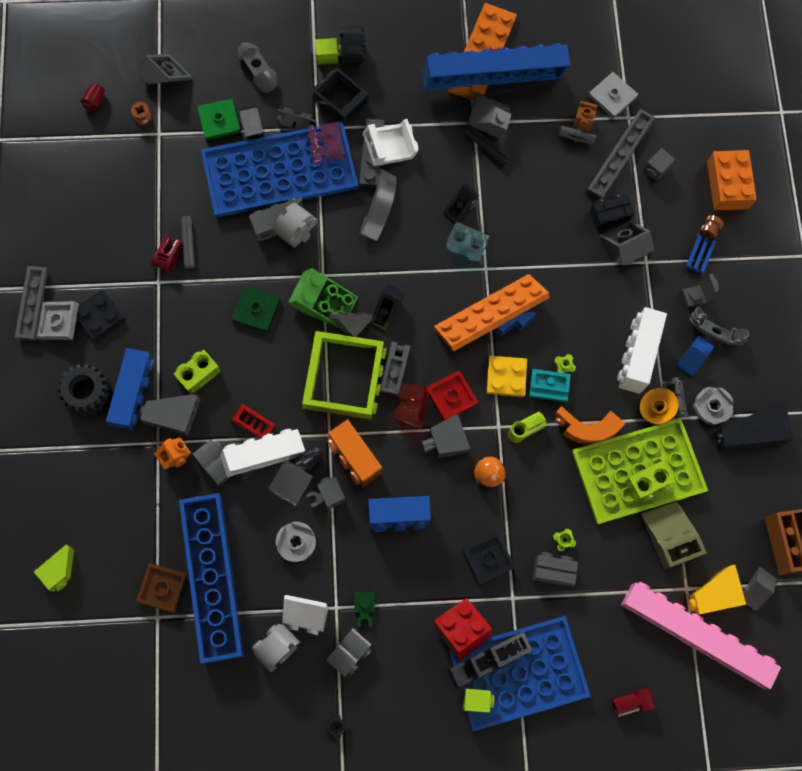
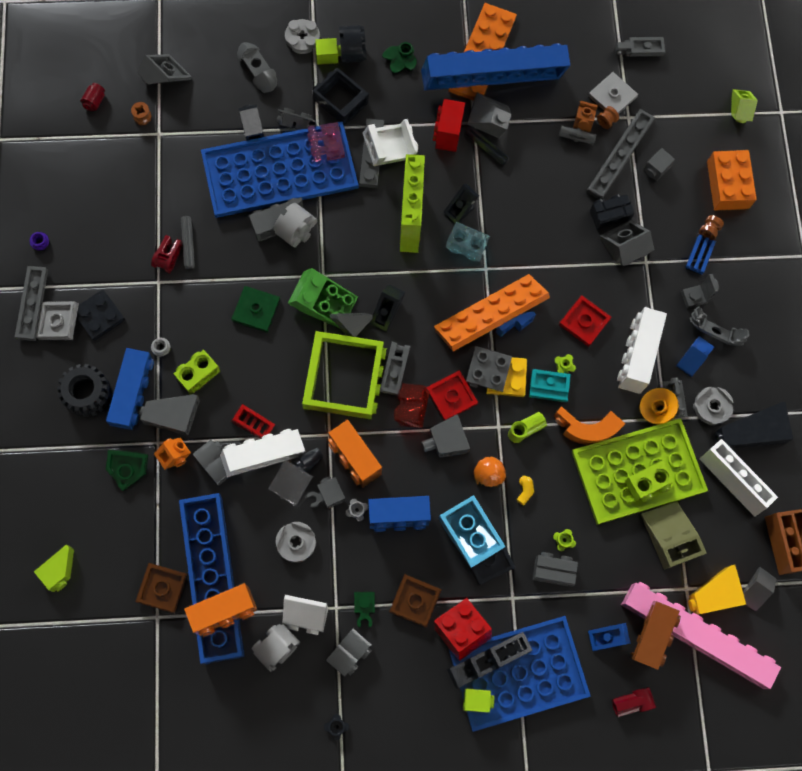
green plate [197,99,241,140] -> none
dark grey slope [359,169,396,242] -> none
none -> dark purple plate [30,232,49,250]
none -> dark green plate [105,449,149,491]
none -> light grey plate [151,338,171,357]
none -> orange brick [184,583,257,637]
none -> light grey plate [285,19,320,54]
none -> light grey plate [346,499,368,521]
none -> dark green plate [382,42,417,73]
none -> reddish brown plate [389,574,442,628]
none -> lime window [400,154,425,253]
none -> red brick [433,99,465,152]
none -> medium azure slope [438,495,505,568]
none -> dark grey hinge [466,346,512,392]
none -> yellow arm [517,476,534,506]
none -> red tile [559,295,612,347]
none -> blue slope [588,623,631,651]
none -> dark orange wheel [597,106,620,129]
none -> dark grey hinge [615,37,666,57]
none -> dark orange wedge [630,601,681,670]
none -> white brick [700,439,778,517]
none -> lime slope [731,89,758,123]

